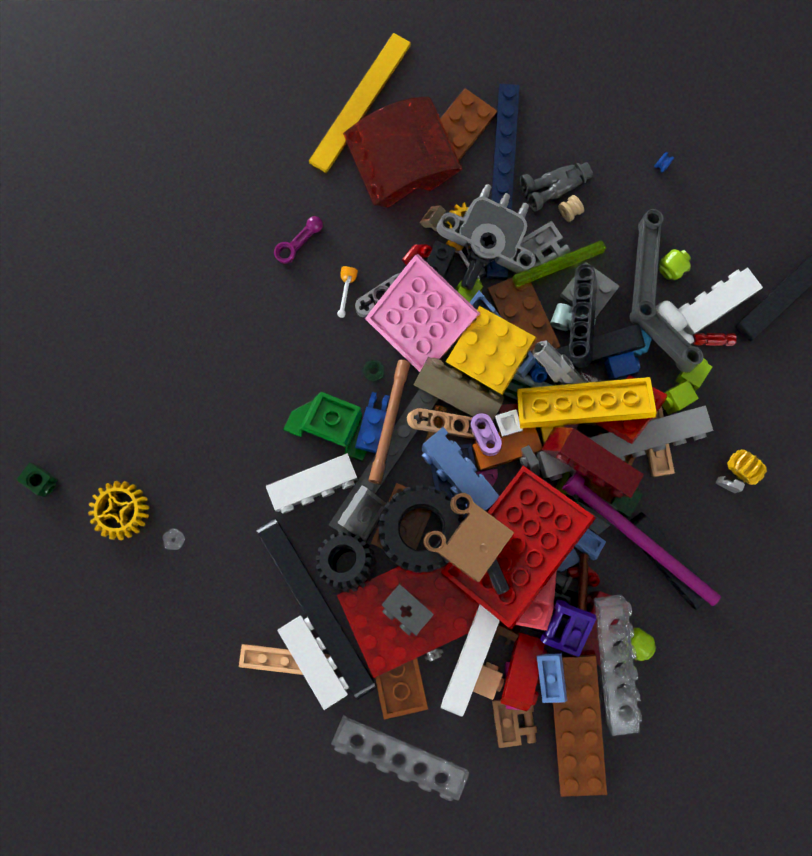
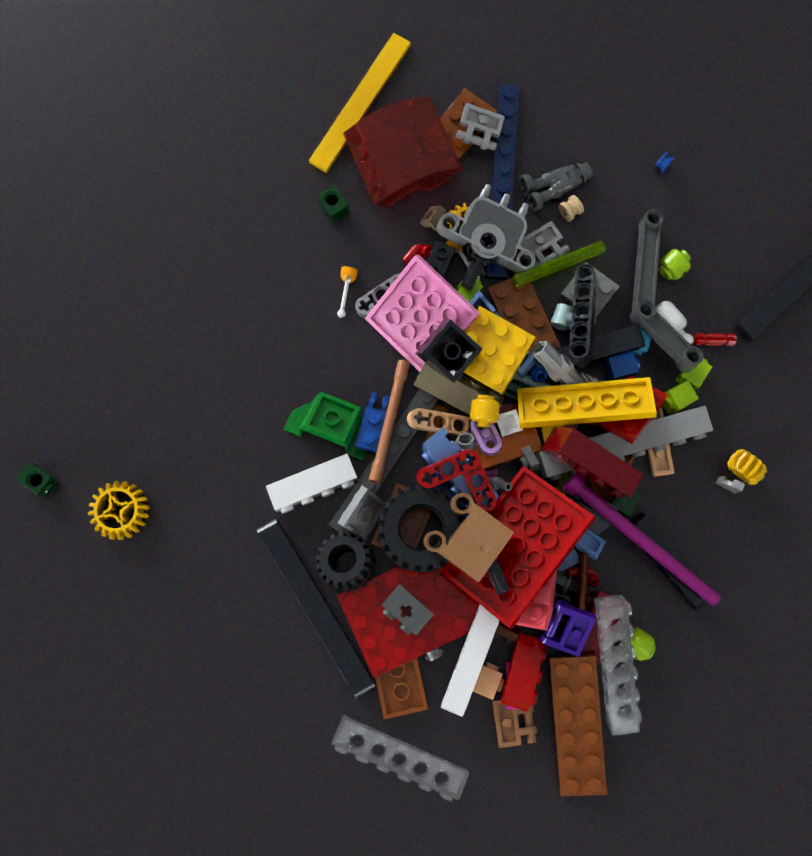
clear plate [163,529,185,550] -> none
light nougat tile [239,644,330,675] -> none
magenta piece [274,216,323,264] -> none
white brick [277,615,349,710] -> none
clear green plate [363,360,384,381] -> none
medium blue plate [537,653,567,703] -> none
white brick [678,268,763,336] -> none
none -> dark green brick [317,185,350,223]
none -> black slope [415,319,482,383]
none -> red beam [416,449,497,512]
none -> light grey plate [455,103,505,151]
none -> light grey plate [455,432,477,451]
none -> yellow head [470,395,500,428]
none -> flat silver bar [487,476,512,491]

